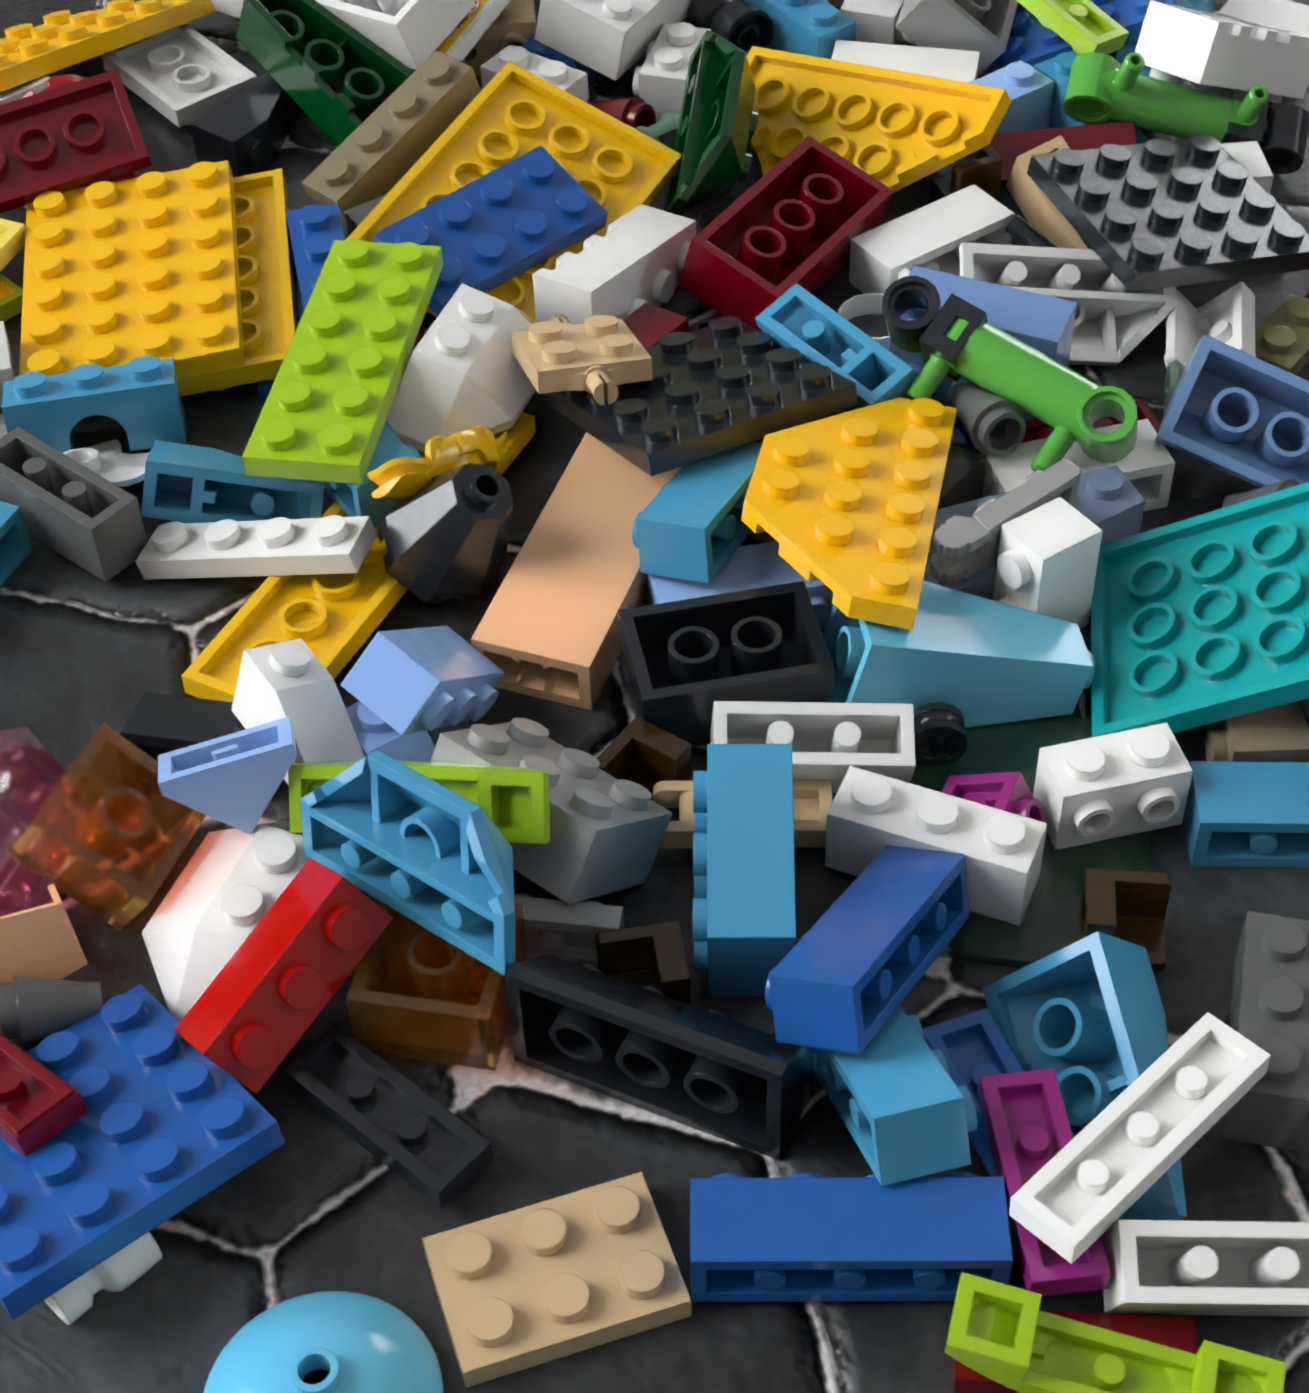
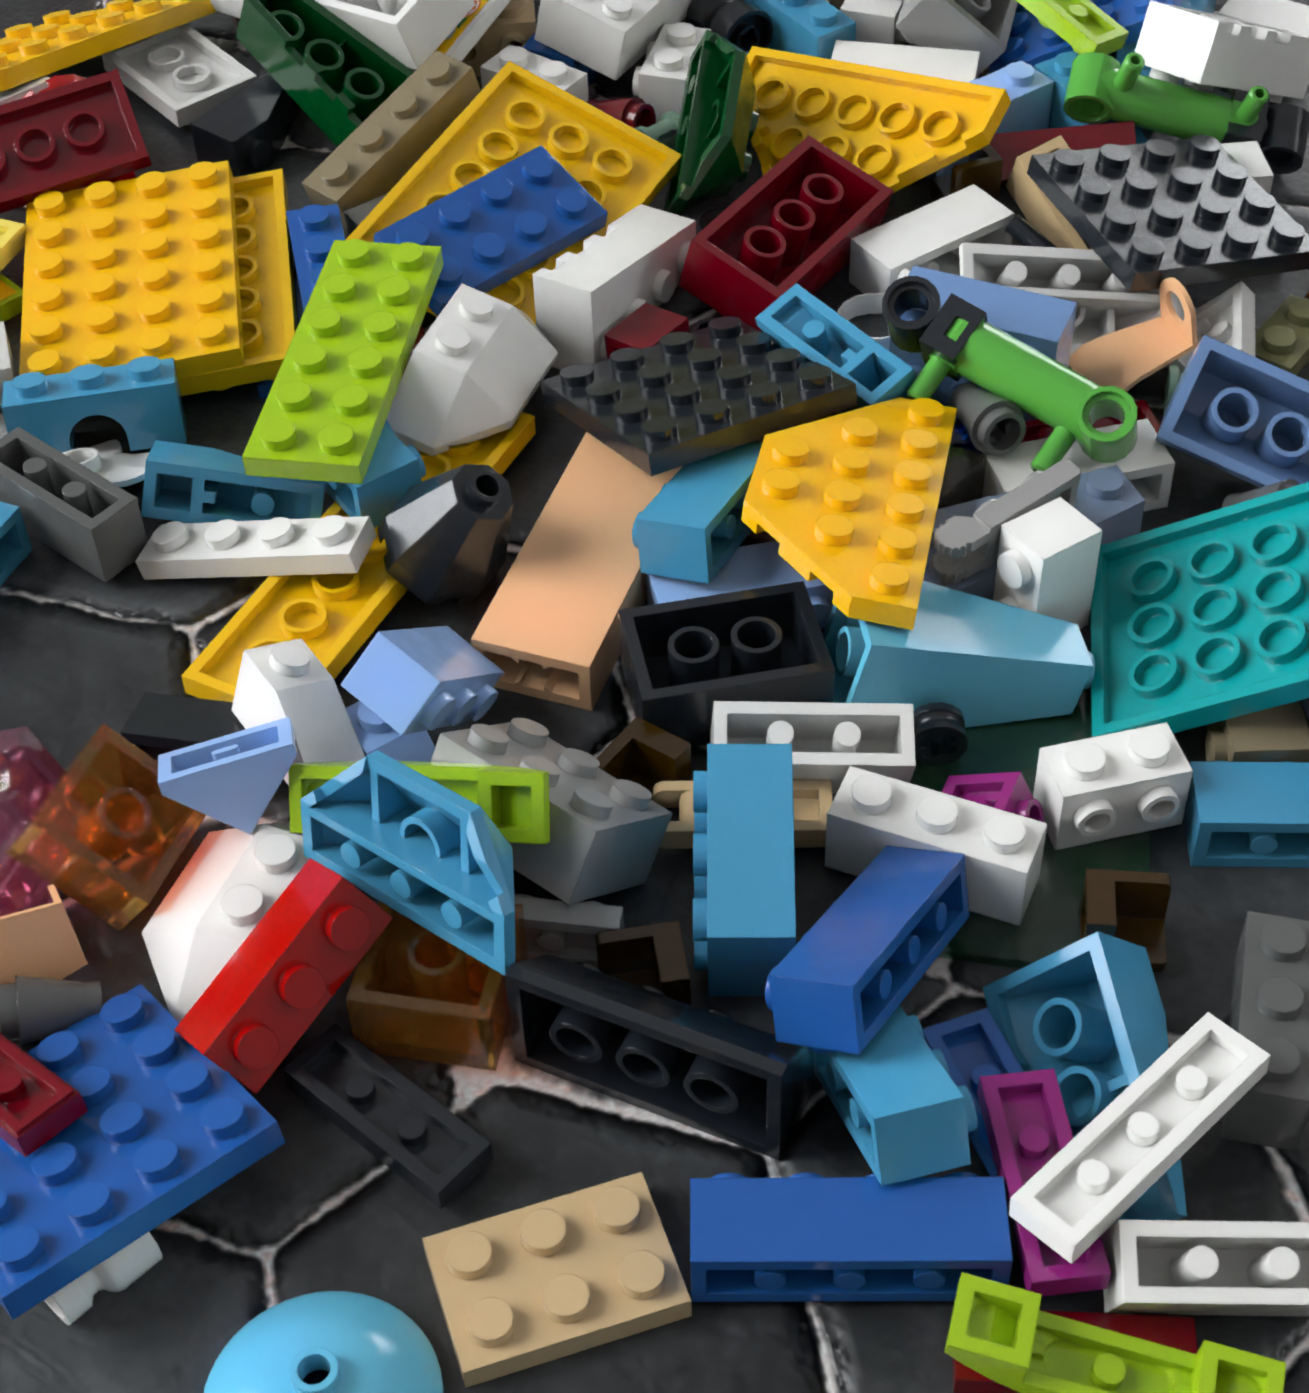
yellow piece [367,425,517,500] -> none
tan plate [512,314,653,406] -> none
none -> light nougat piece [1069,277,1198,392]

